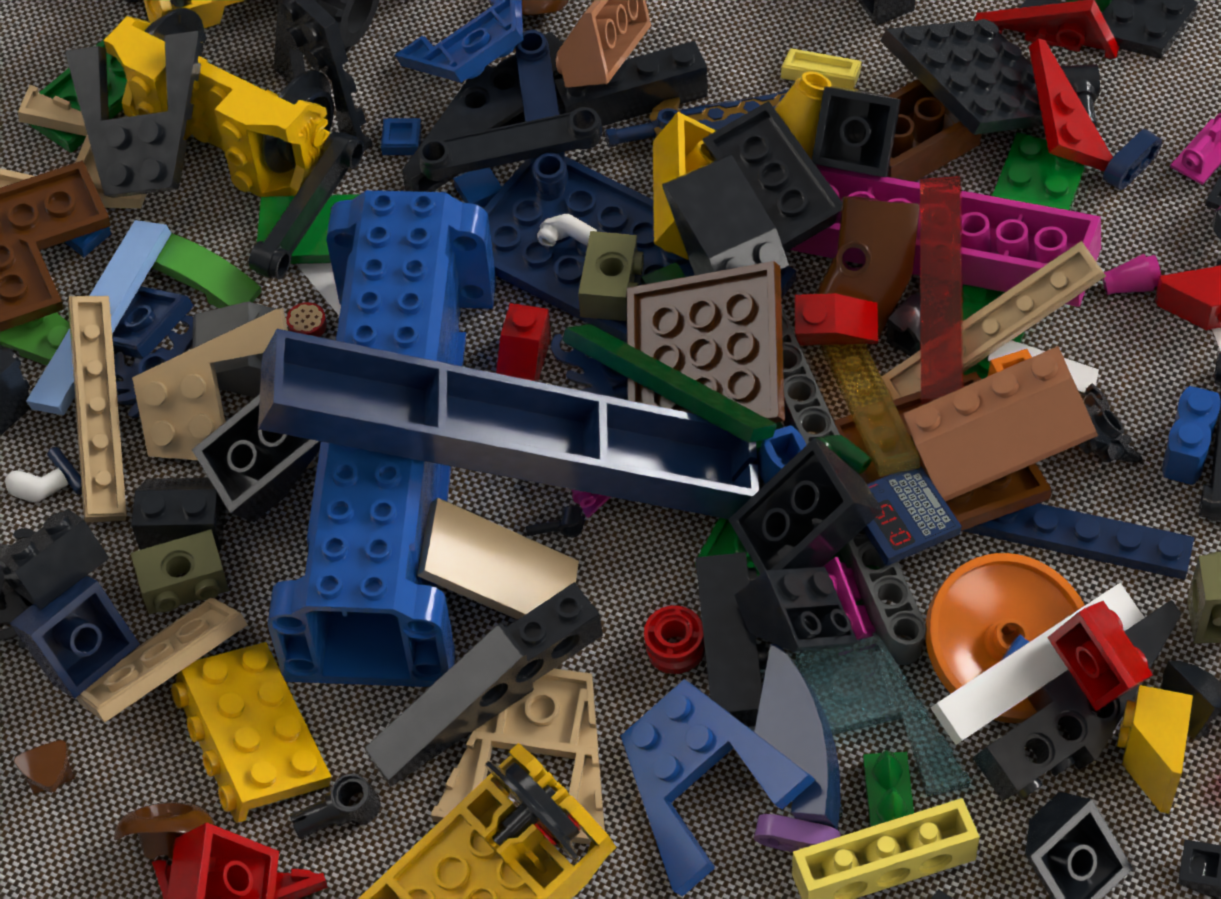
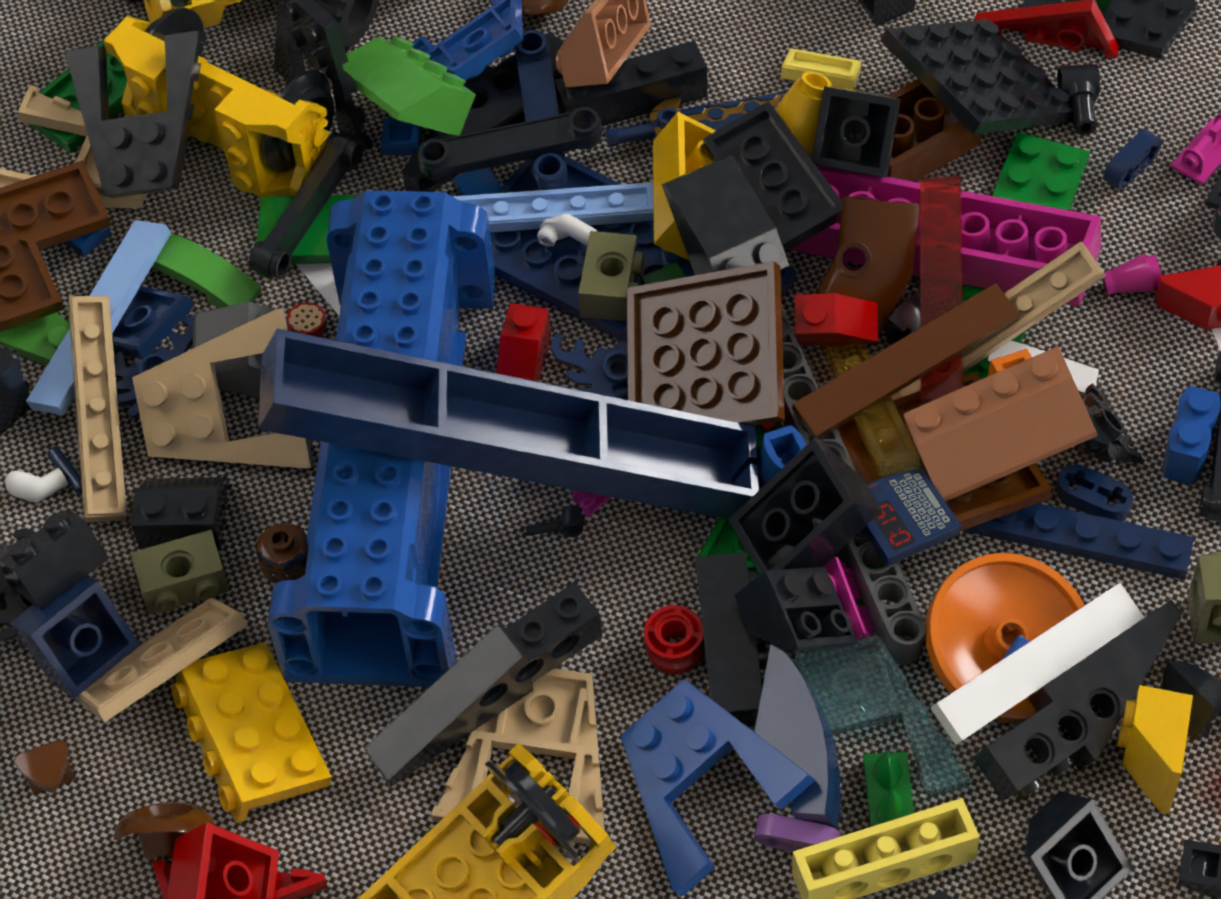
black slope [192,394,321,522] -> none
black pin [290,774,381,840] -> none
tan tile [417,498,579,619] -> none
dark green tile [562,324,777,443] -> none
dark green arm [816,435,872,474] -> none
red wing [1029,38,1113,171] -> none
red slope [1047,600,1153,712] -> none
none -> reddish brown head [256,523,309,583]
none -> bright green slope [342,36,476,136]
none -> light blue tile [452,182,654,232]
none -> reddish brown tile [792,283,1020,439]
none -> dark blue beam [1056,464,1133,521]

